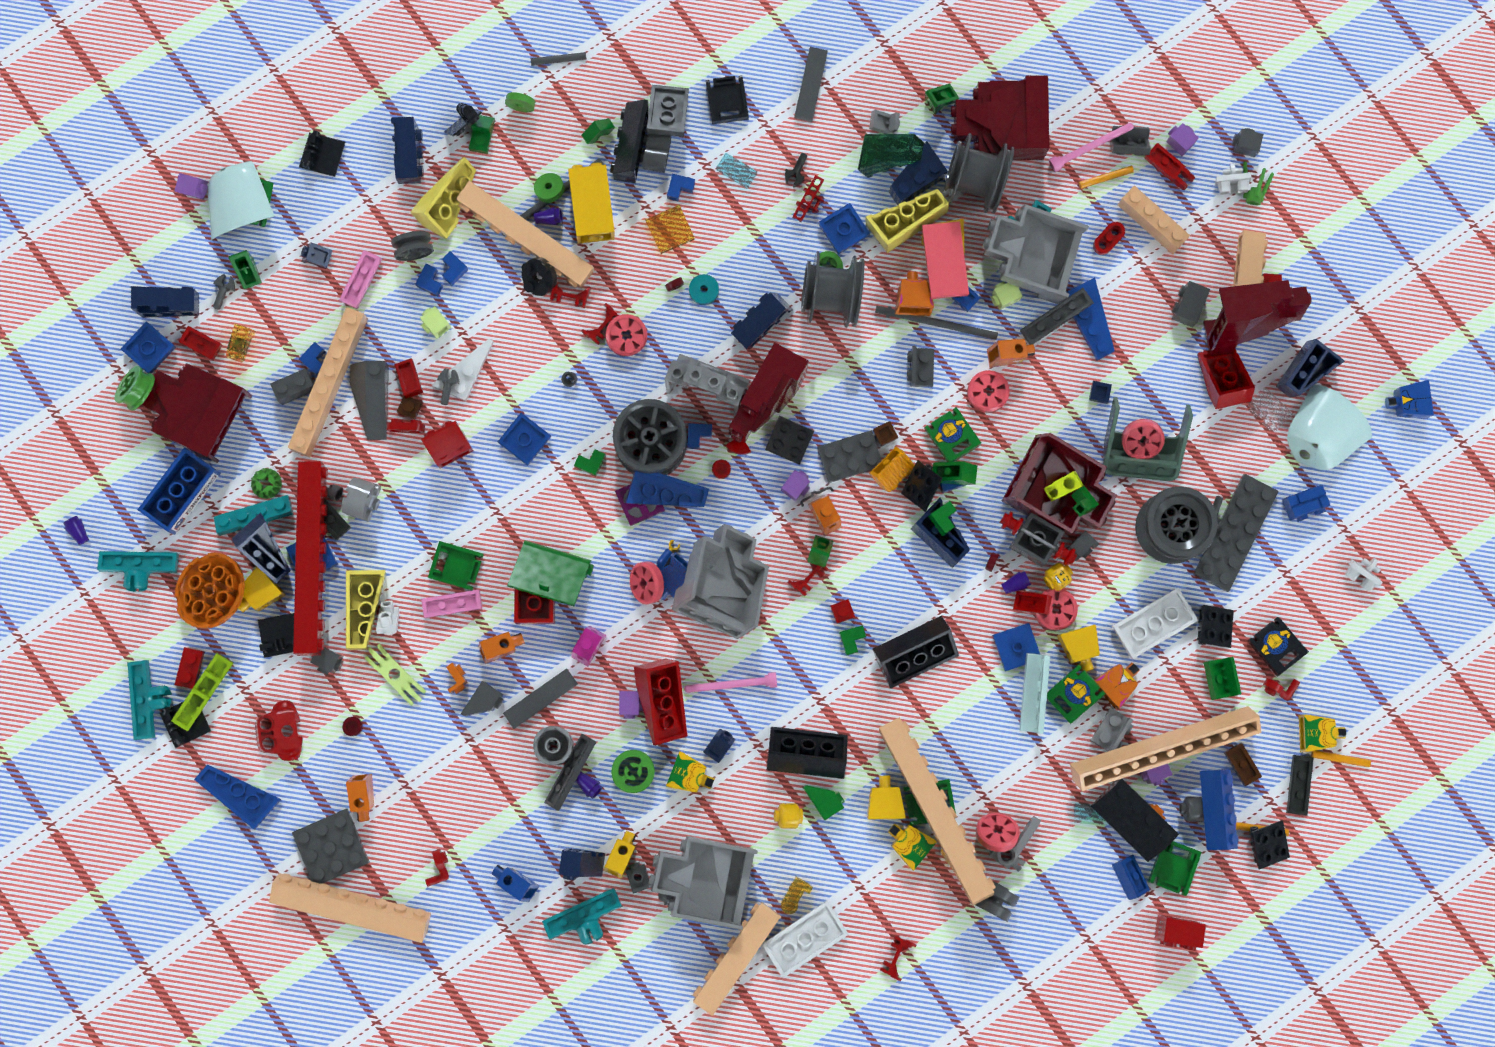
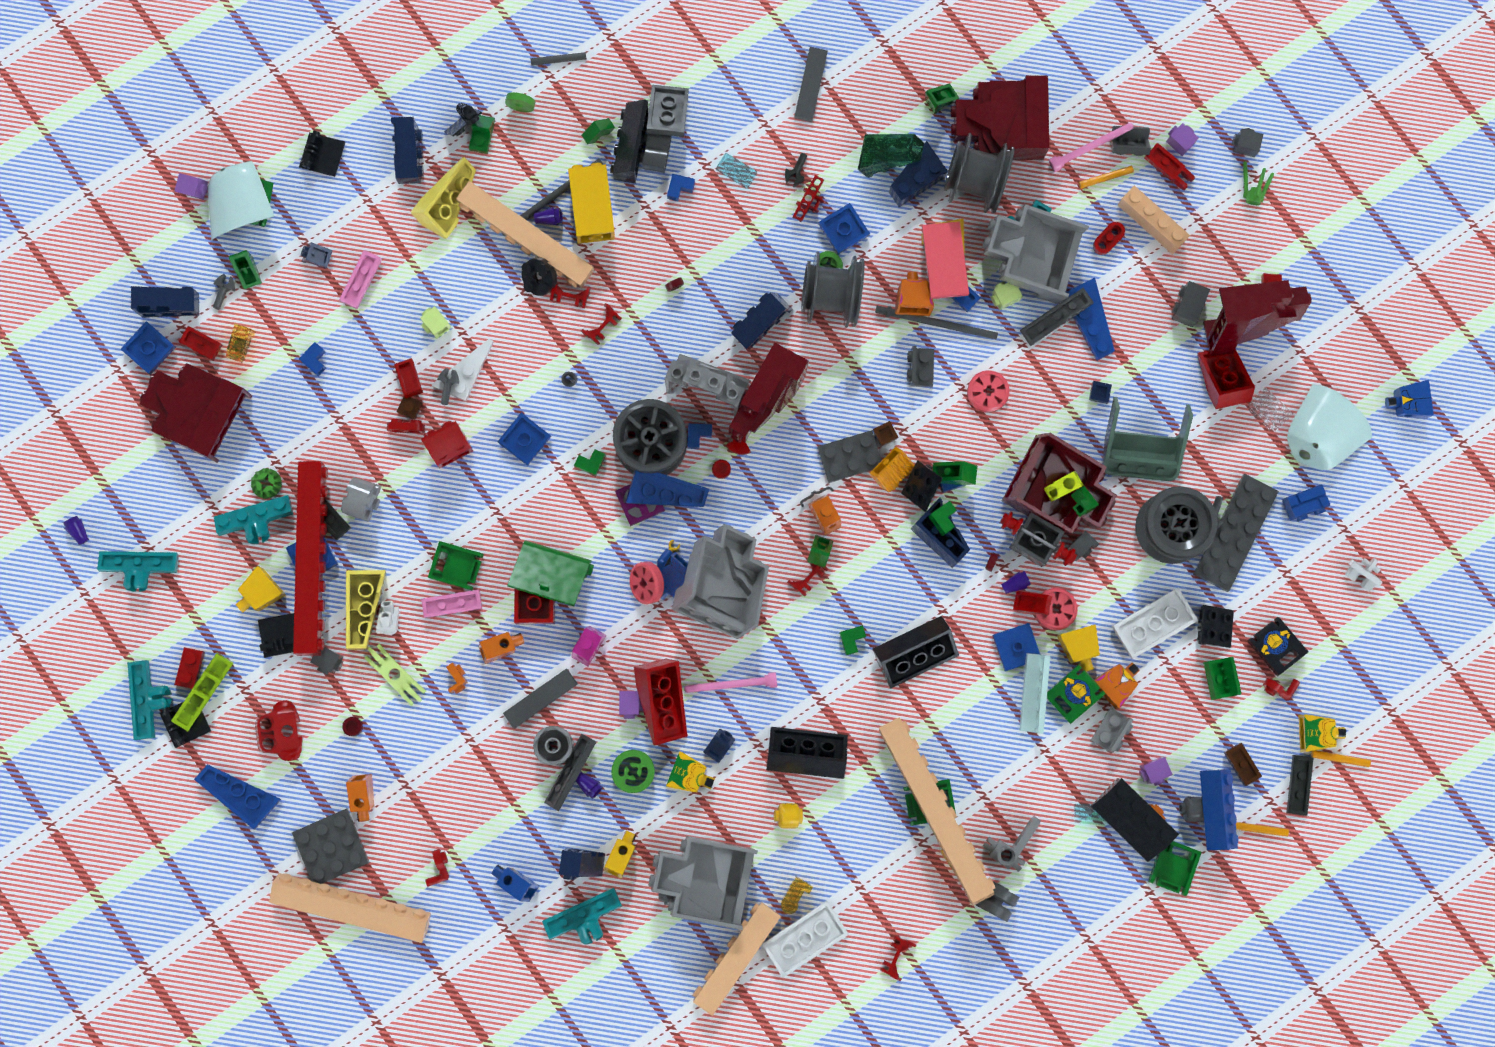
bright green wheel [114,366,155,411] -> none
blue brick [137,447,221,535] -> none
orange brick [174,552,245,629] -> none
dark blue wedge [232,512,291,584] -> none
dark grey brick [270,368,315,405] -> none
light nougat brick [288,307,368,458] -> none
dark grey hinge [327,484,343,501] -> none
dark grey wedge [350,361,389,440] -> none
dark grey wheel [391,231,434,261] -> none
blue piece [415,264,443,297] -> none
blue piece [442,251,468,286] -> none
dark grey slope [461,681,504,717] -> none
bright green piece [534,173,565,203] -> none
coral wheel [605,314,647,356] -> none
dark grey brick [626,862,651,894] -> none
clear yellow tile [645,205,695,254] -> none
teal piece [689,274,719,305] -> none
black container [706,75,749,125] -> none
black hinge [765,416,814,465] -> none
medium lavender brick [780,470,810,502] -> none
green slope [803,785,845,820] -> none
red plate [830,599,855,624] -> none
light yellow wedge [865,189,949,253] -> none
yellow torso [867,775,906,820] -> none
light grey bracket [869,109,900,135] -> none
torso [888,824,937,871] -> none
green container [924,407,982,462] -> none
coral wheel [976,813,1020,852] -> none
orange torso [987,339,1035,368] -> none
yellow head [1043,562,1073,591] -> none
light nougat brick [1070,706,1261,791] -> none
blue slope [1112,855,1150,900] -> none
coral wheel [1121,419,1165,459] -> none
red brick [1154,915,1206,951] -> none
white hips [1215,163,1252,195] -> none
light nougat brick [1233,230,1268,286] -> none
black hinge [1249,820,1290,870] -> none
dark blue wedge [1276,339,1345,398] -> none

